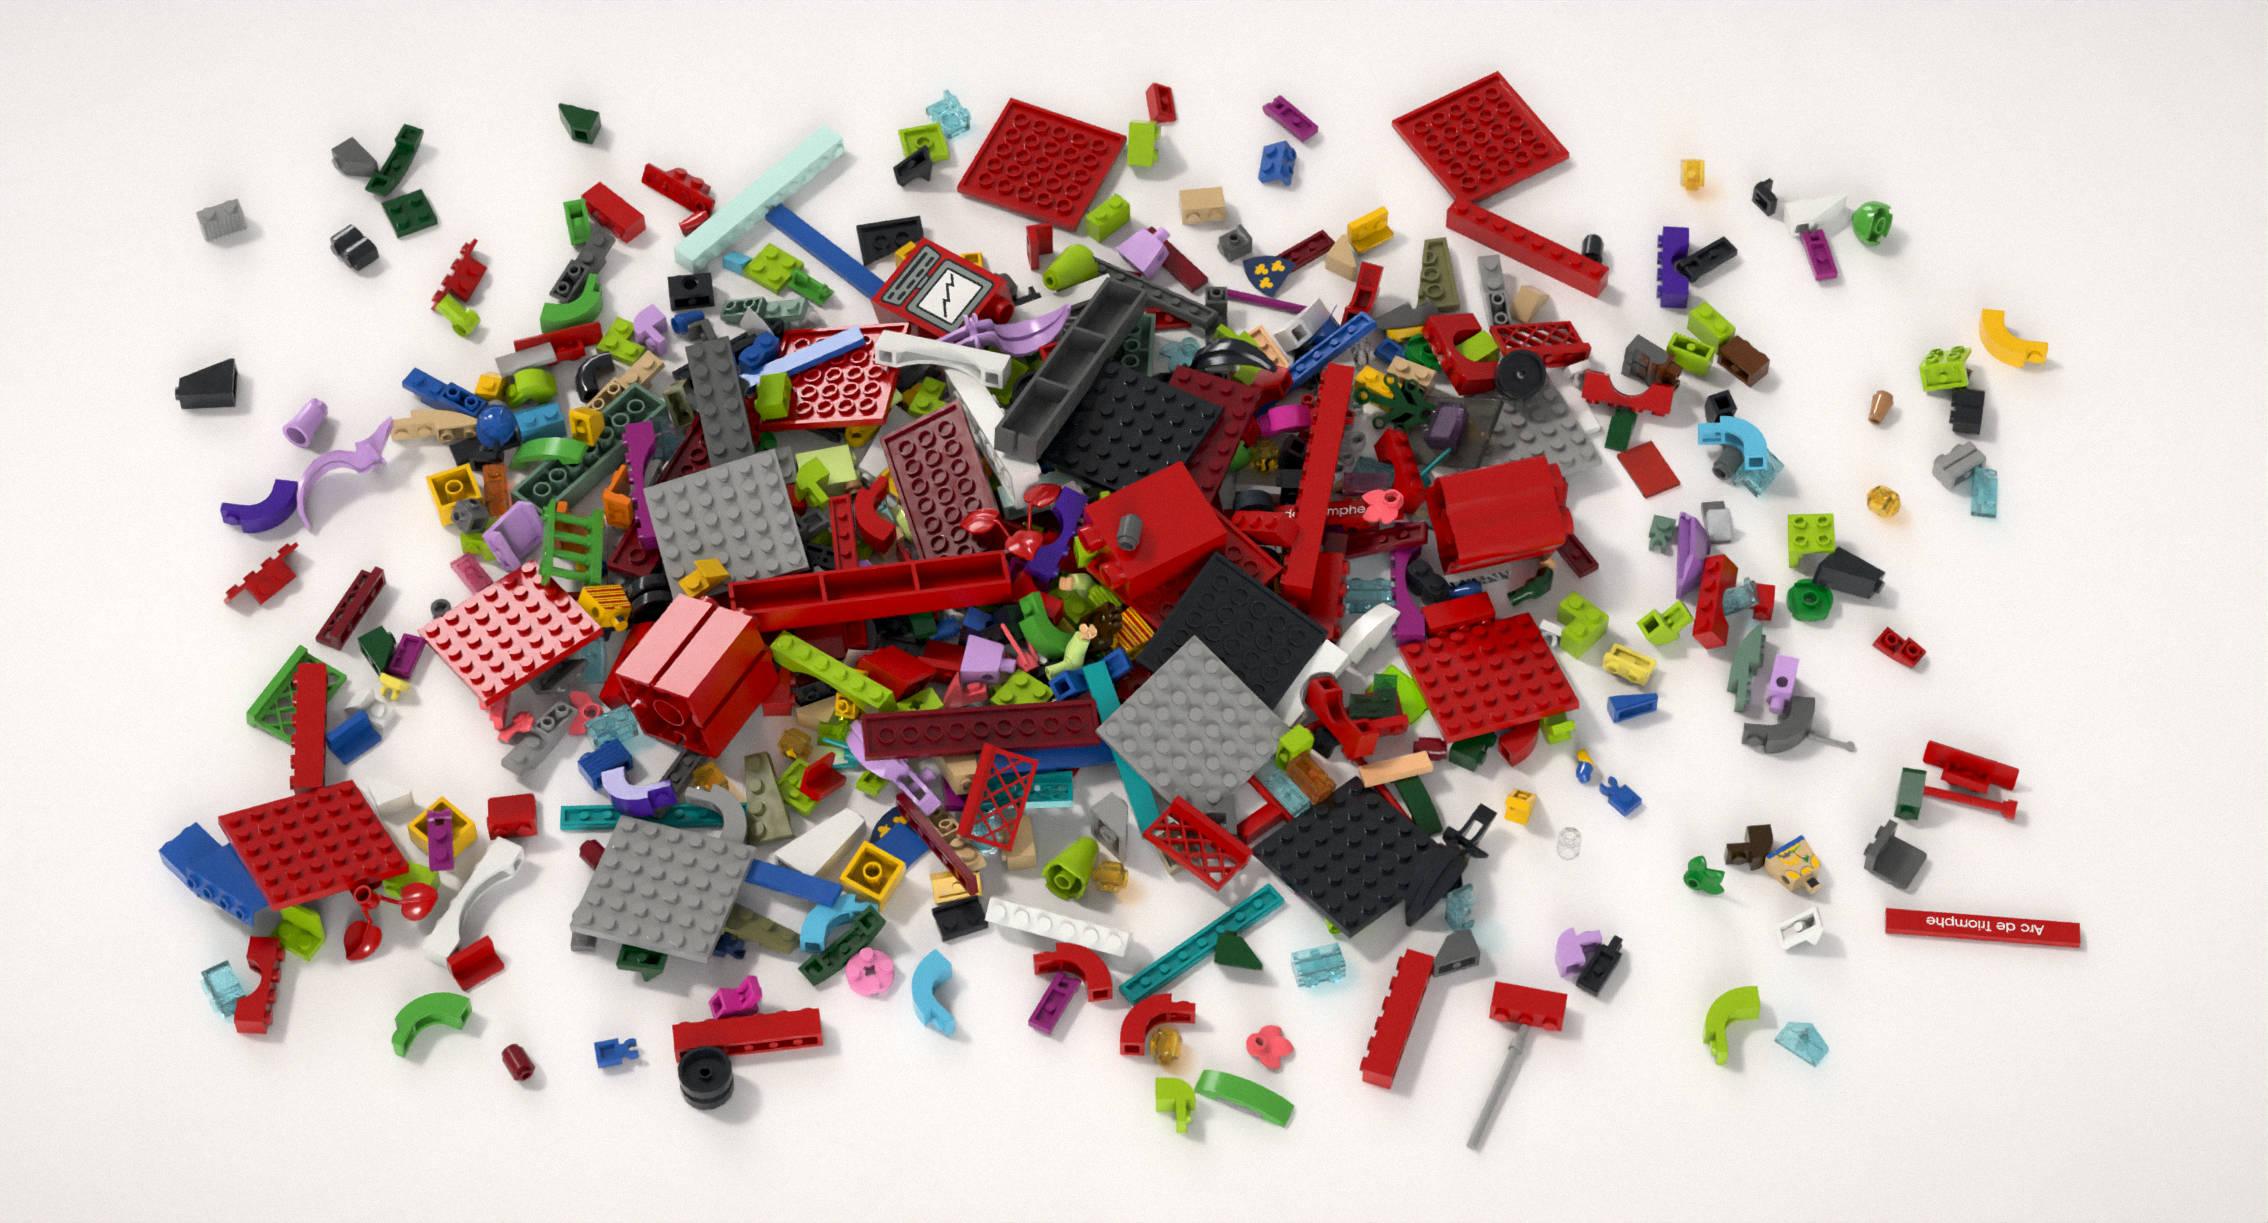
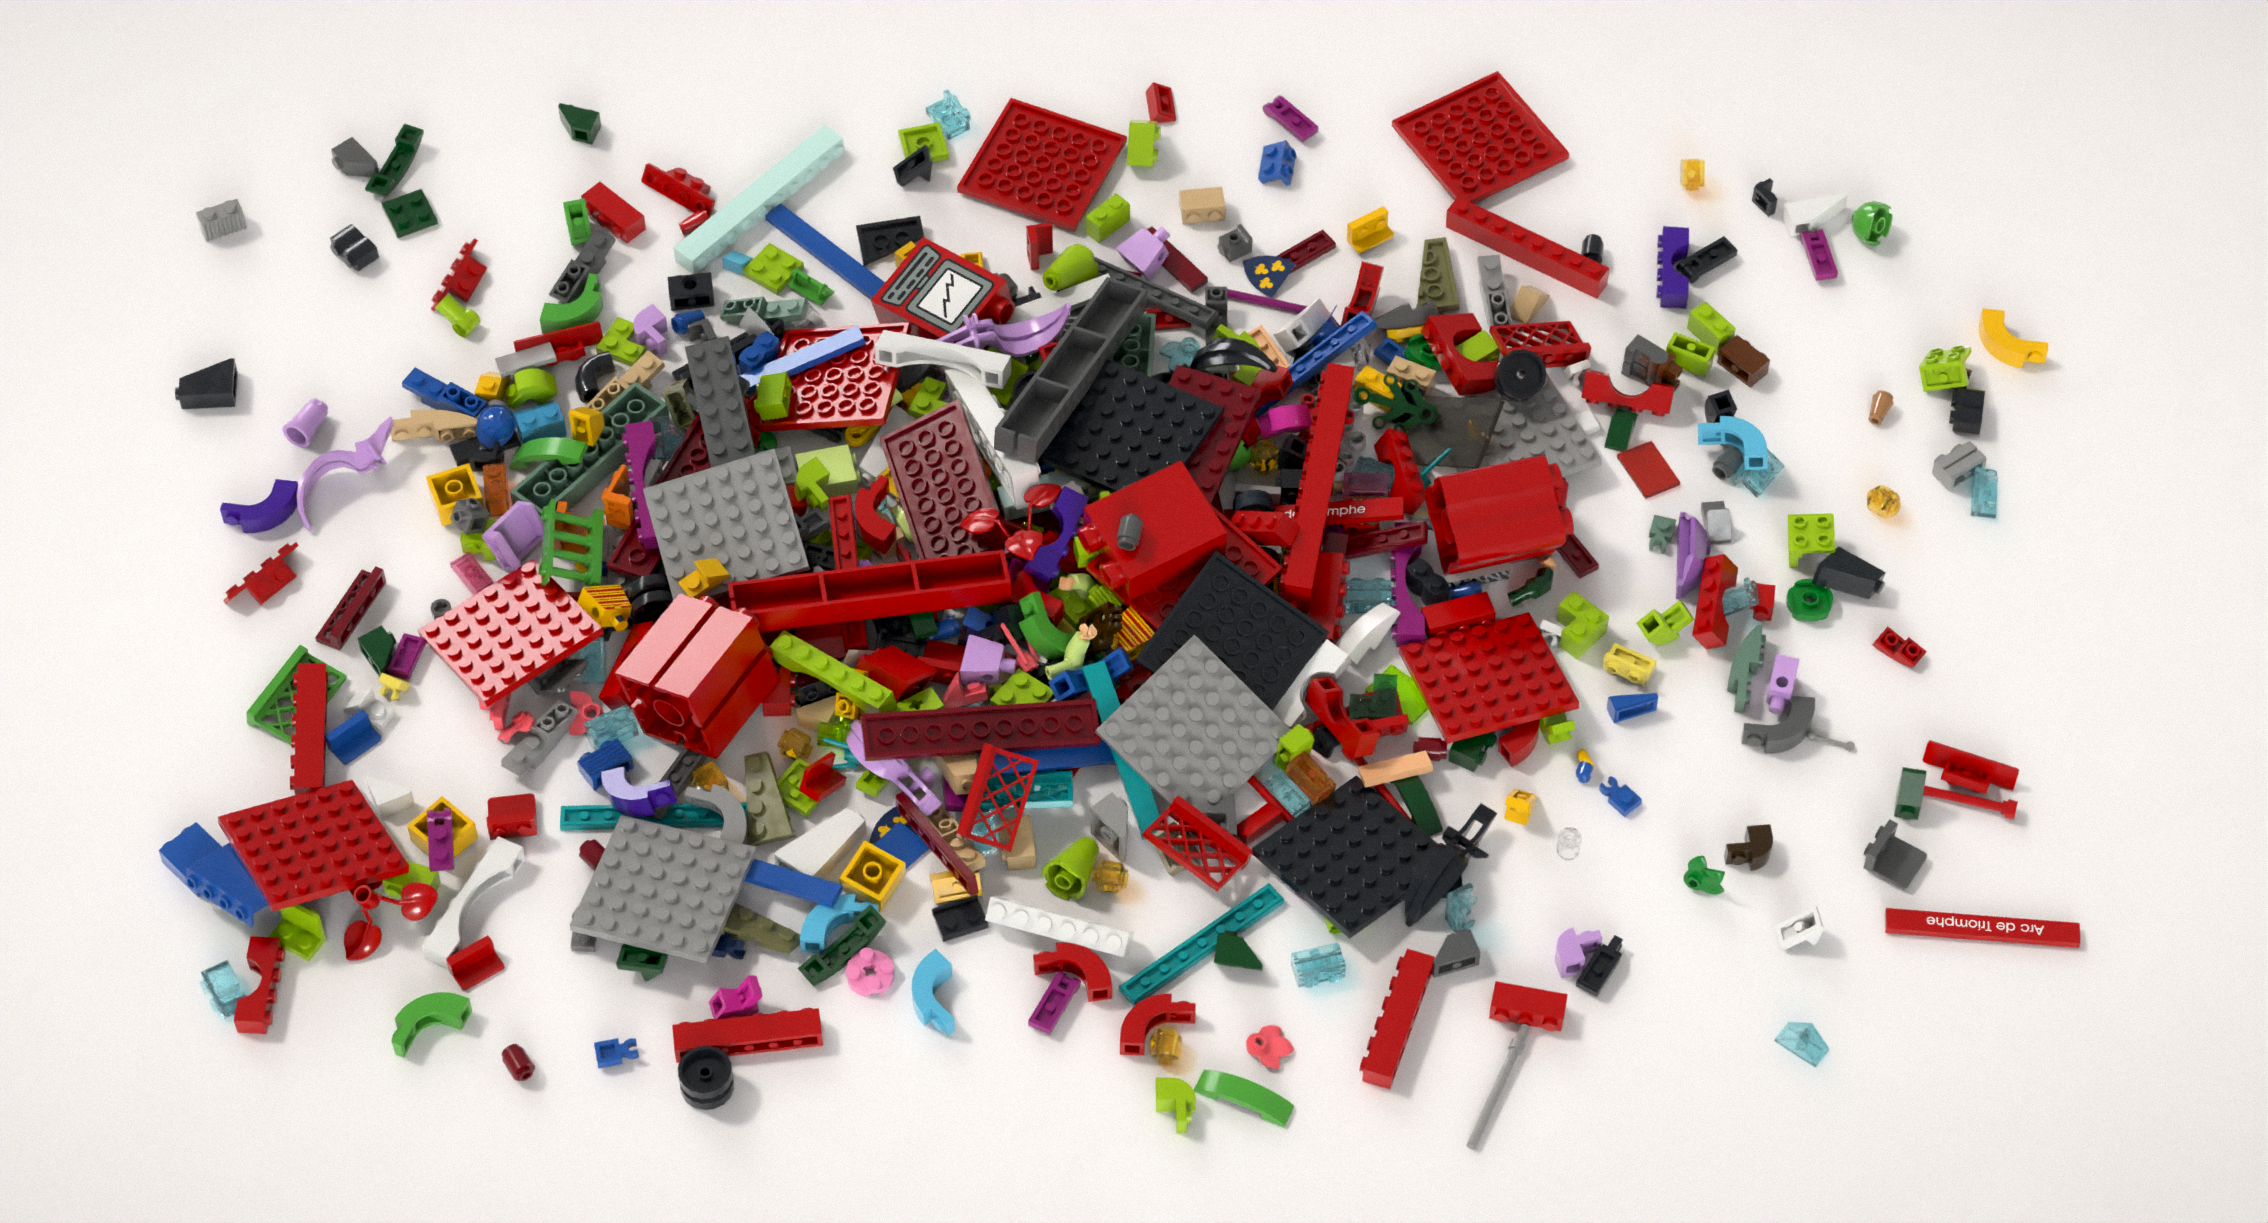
medium nougat plate [844,480,866,500] -> none
tan slope [1325,234,1357,281] -> none
coral plate [1362,489,1404,525] -> none
clear purple brick [1423,401,1469,451] -> none
lime arch [1703,986,1761,1064] -> none
tan torso [1763,835,1821,894] -> none

